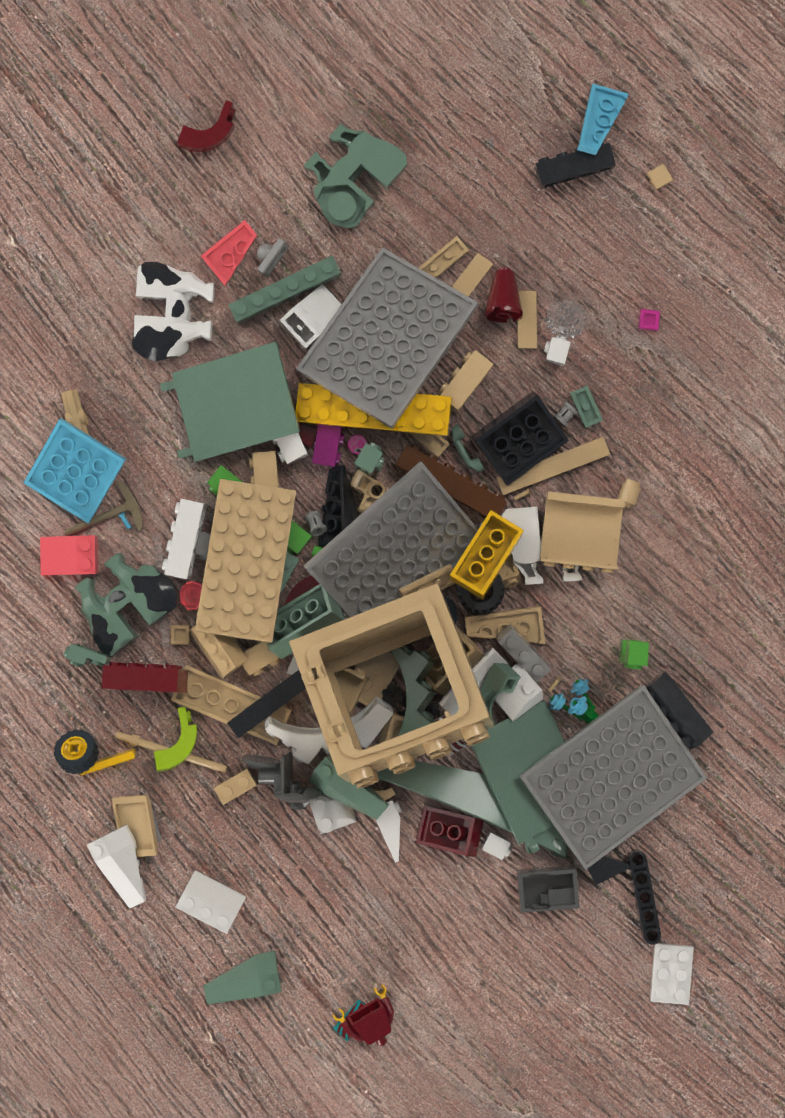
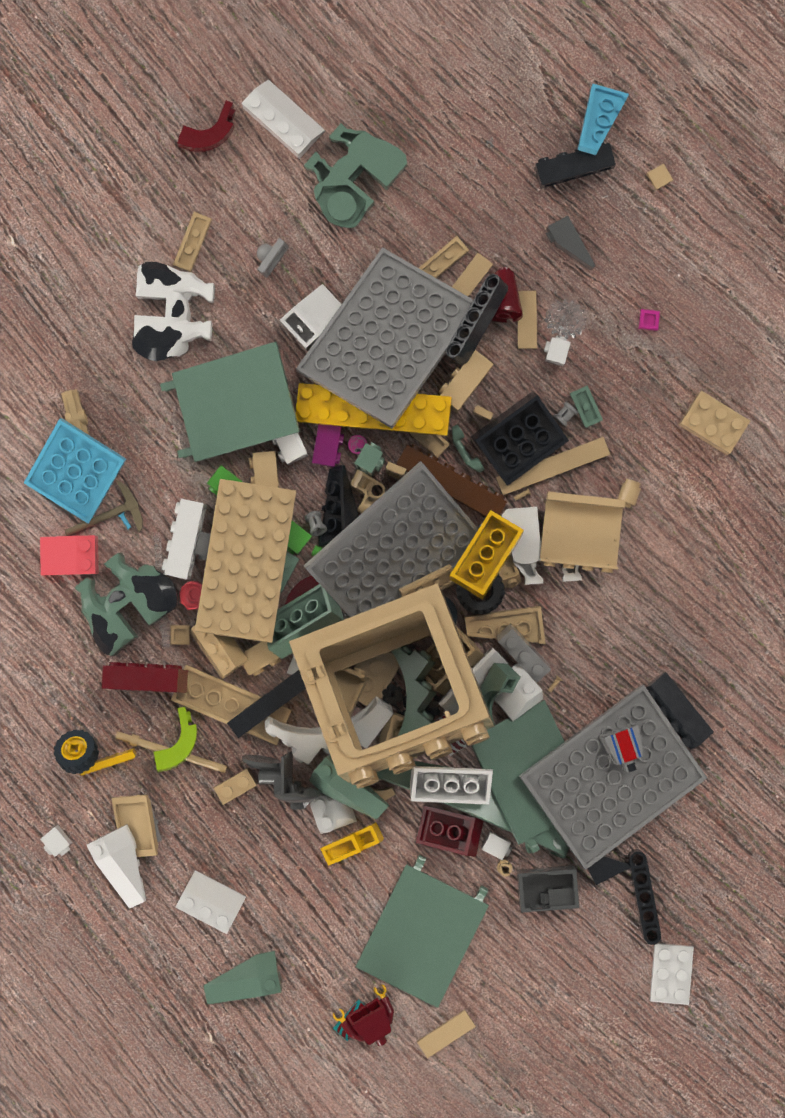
sand green plate [63,643,112,667] -> none
coral wing [201,220,257,286] -> none
sand green brick [228,255,341,325] -> none
dark red tile [299,423,317,448] -> none
white slope [376,799,402,863] -> none
medium azure plant [549,679,598,725] -> none
bright green arch [619,639,649,669] -> none
none -> white brick [40,825,73,857]
none -> tan tile [173,212,212,272]
none -> white slope [242,80,325,159]
none -> yellow slope [320,822,384,866]
none -> sand green flag [355,855,489,1008]
none -> tan tile [385,462,406,480]
none -> white slope [410,766,493,804]
none -> tan tile [417,1010,476,1059]
none -> black beam [446,274,508,365]
none -> tan tile [473,405,493,422]
none -> tan pin [497,859,512,876]
none -> dark grey slope [546,216,596,270]
none -> torso [599,723,643,773]
none -> tan brick [678,390,750,455]

